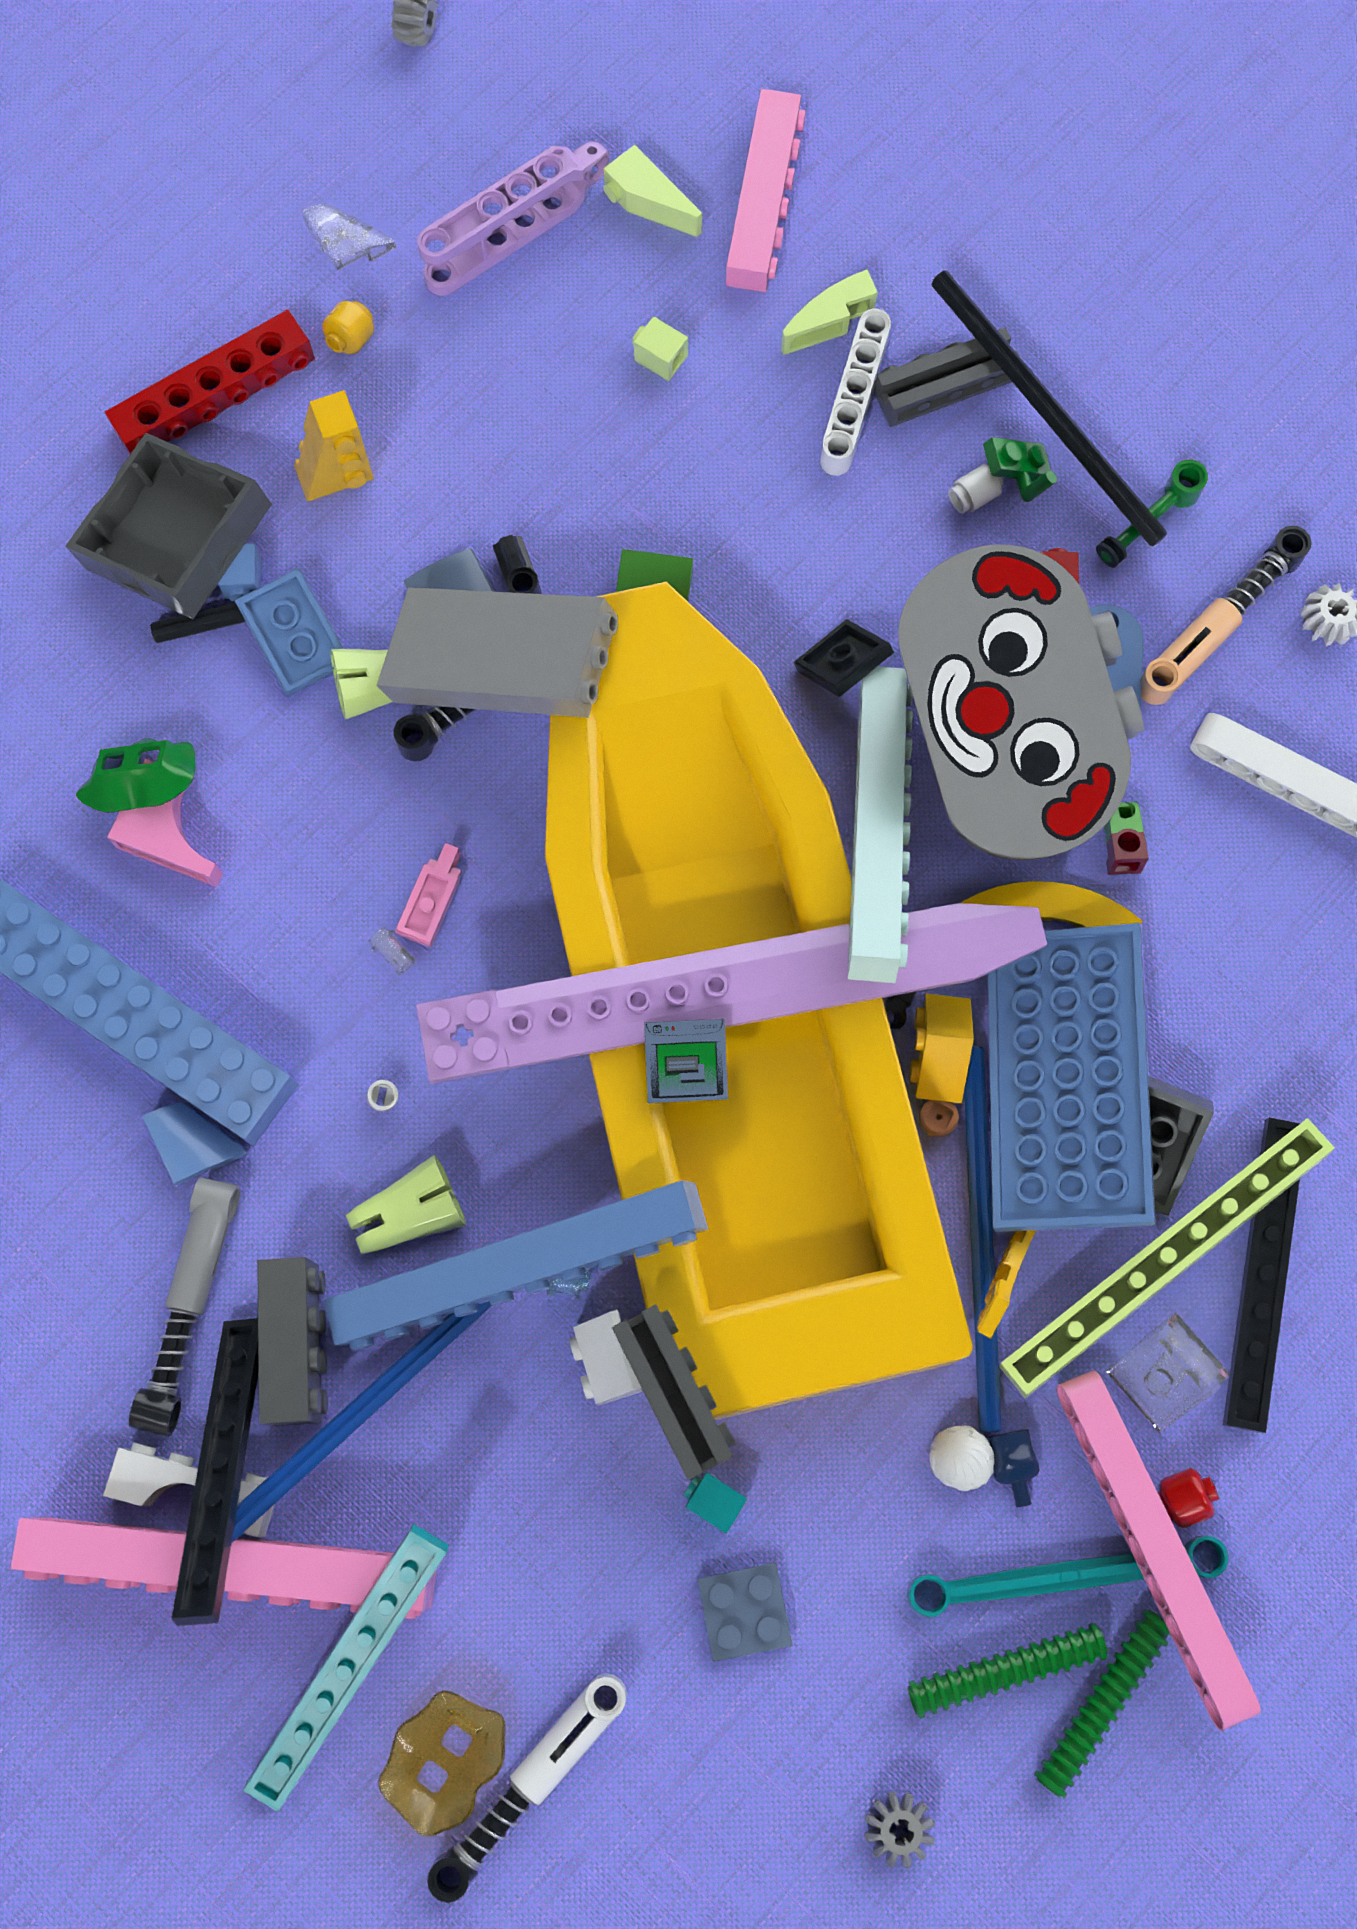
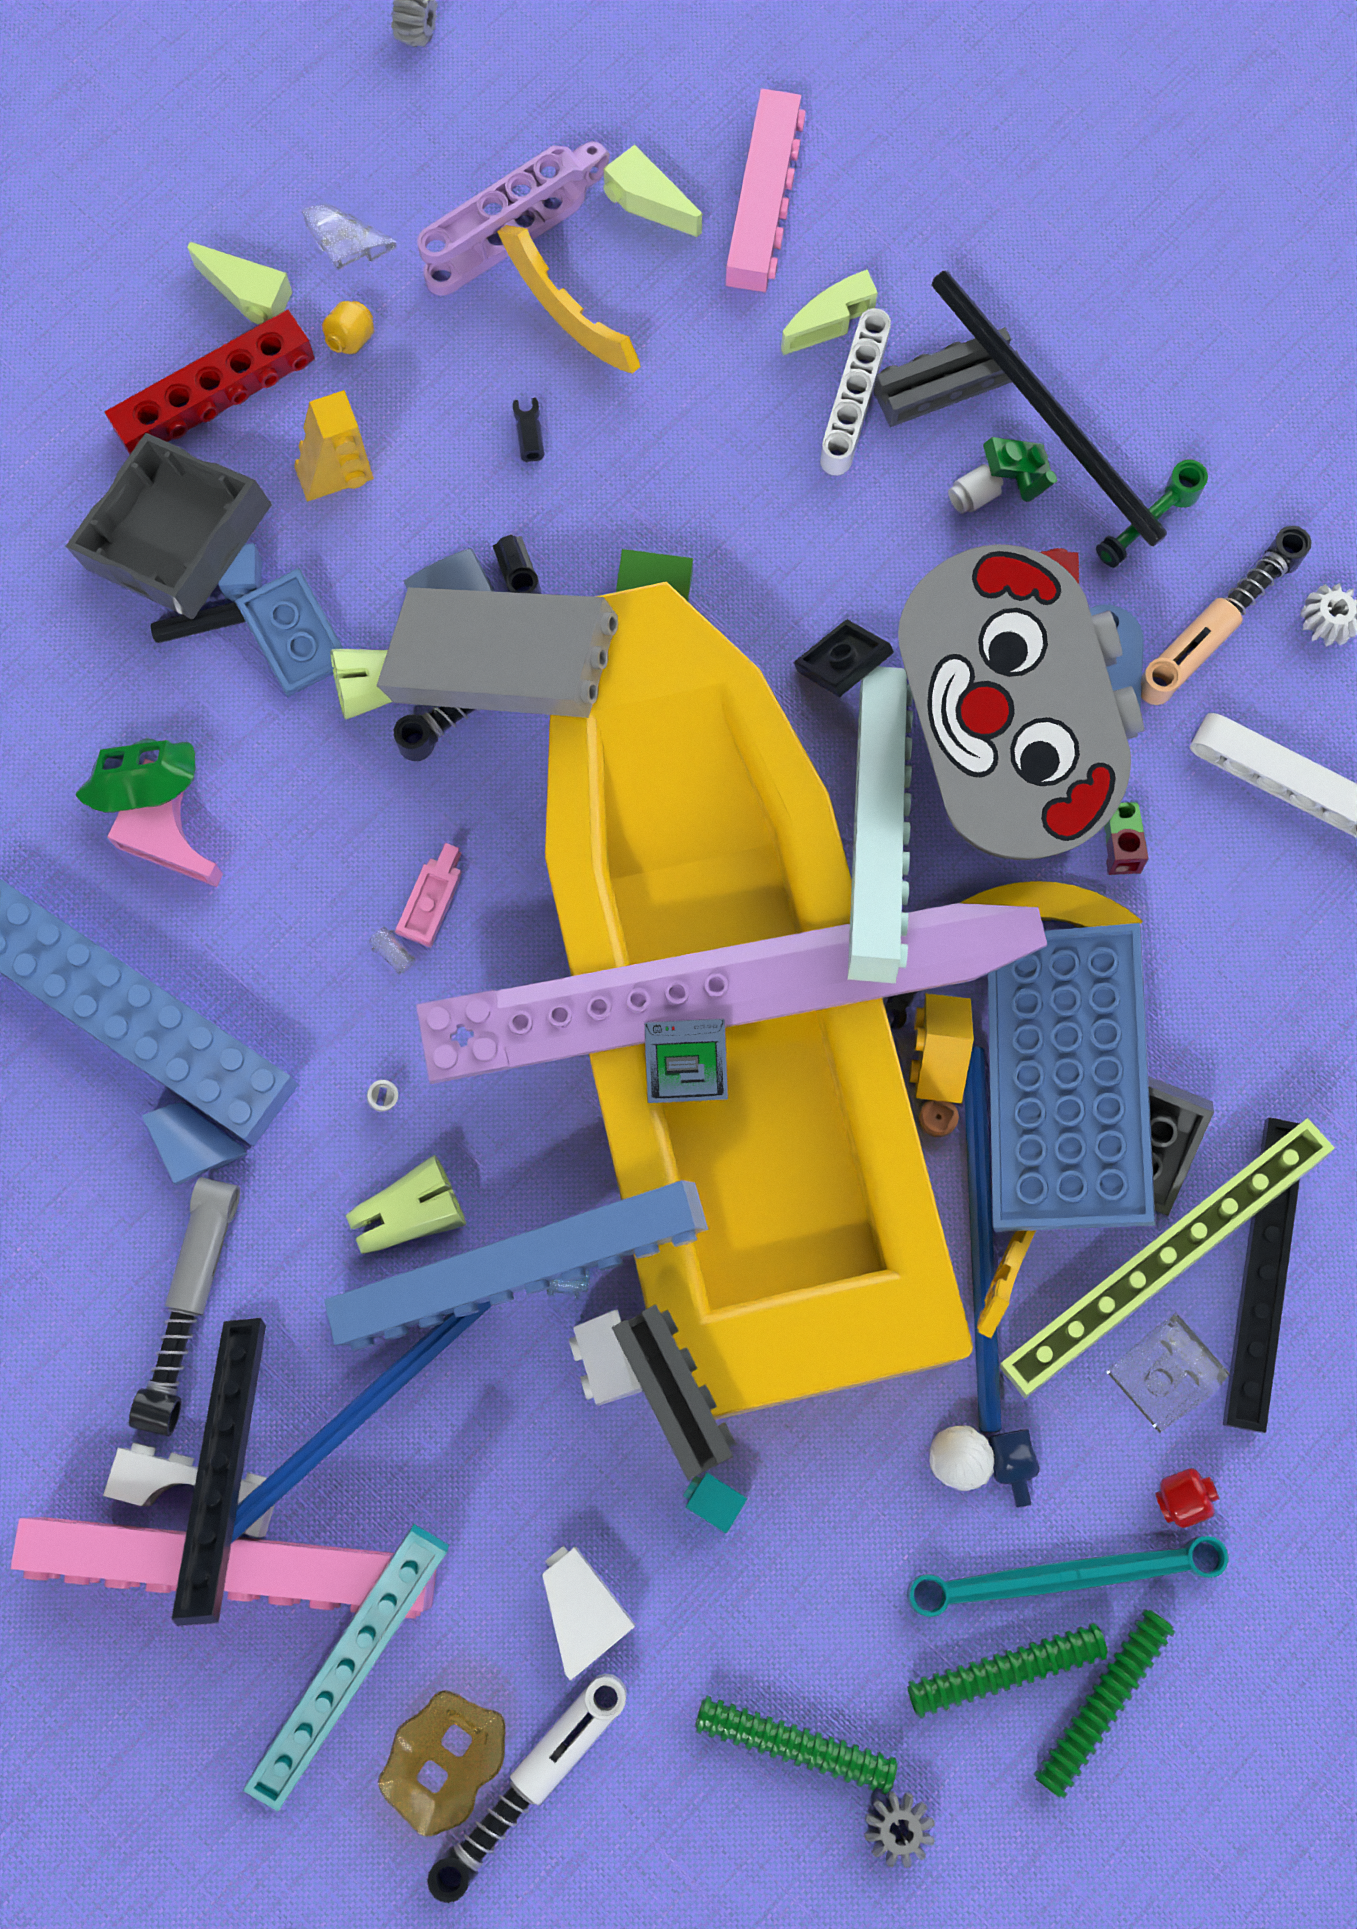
dark grey brick [257,1257,328,1426] -> none
yellowish green brick [632,316,688,381] -> none
sand blue plate [697,1562,793,1662] -> none
bright pink beam [1056,1370,1260,1731] -> none
none -> yellowish green slope [187,242,292,324]
none -> yellow tile [497,225,641,374]
none -> black bar [512,398,545,462]
none -> white slope [542,1546,636,1681]
none -> green piece [695,1695,897,1795]

